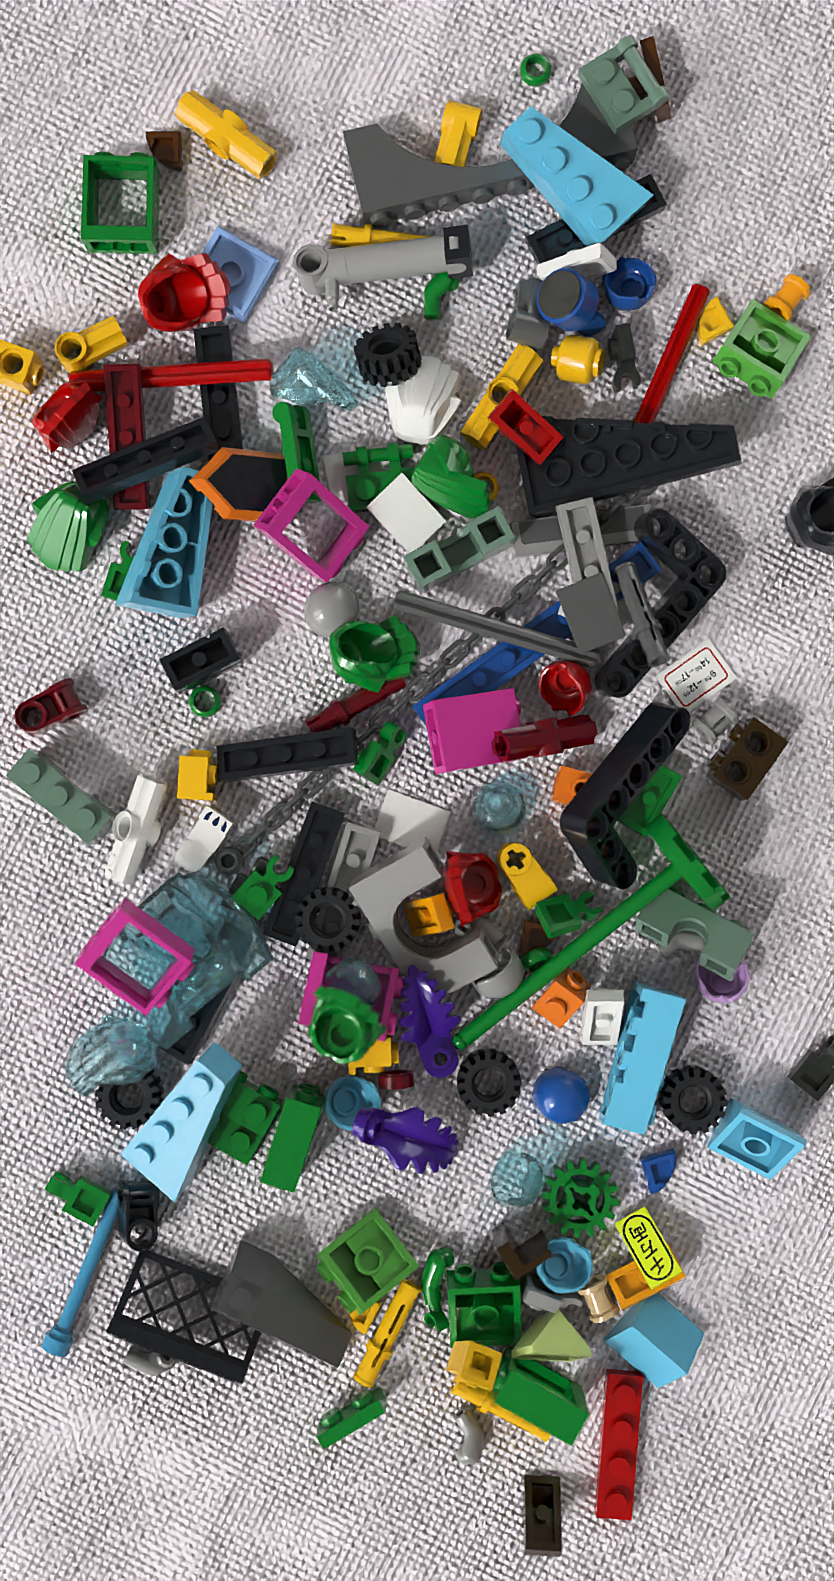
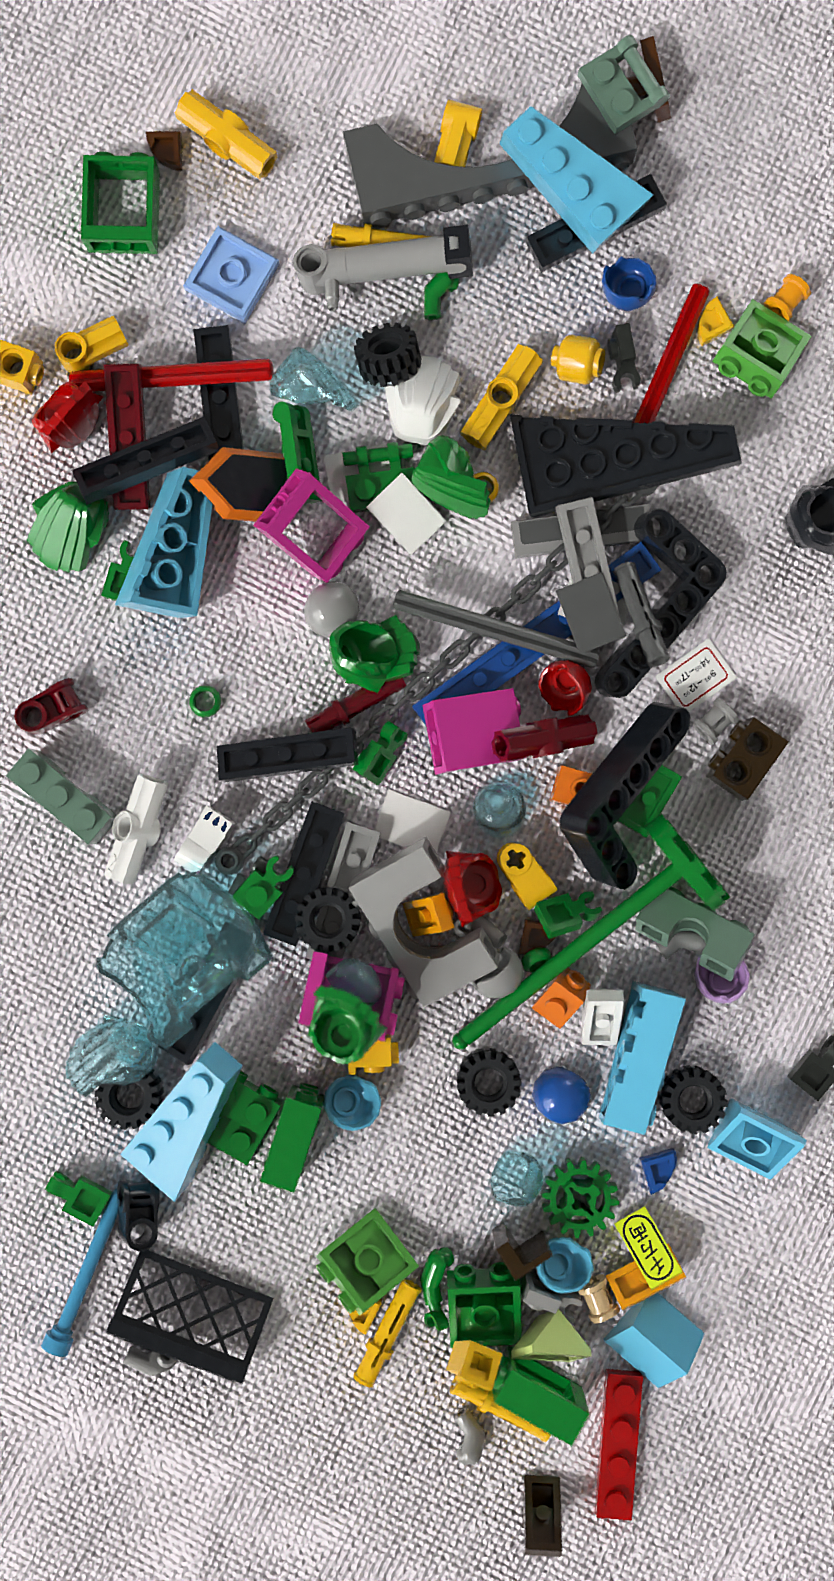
dark pink window [74,897,195,1016] -> none
red hair [138,253,231,332] -> none
black brick [159,627,244,695] -> none
yellow brick [177,749,218,801] -> none
dark grey wedge [209,1240,353,1368] -> none
green plate [316,1387,386,1450] -> none
dark purple plant [352,1107,459,1174] -> none
dark red tile [378,1069,414,1090] -> none
dark purple plant [399,965,461,1078] -> none
sand green arch [403,506,516,595] -> none
red slope [488,389,563,465] -> none
dark grey piece [506,277,551,350] -> none
green piece [520,53,552,87] -> none
white plate [537,242,617,281] -> none
piece [537,268,607,336] -> none

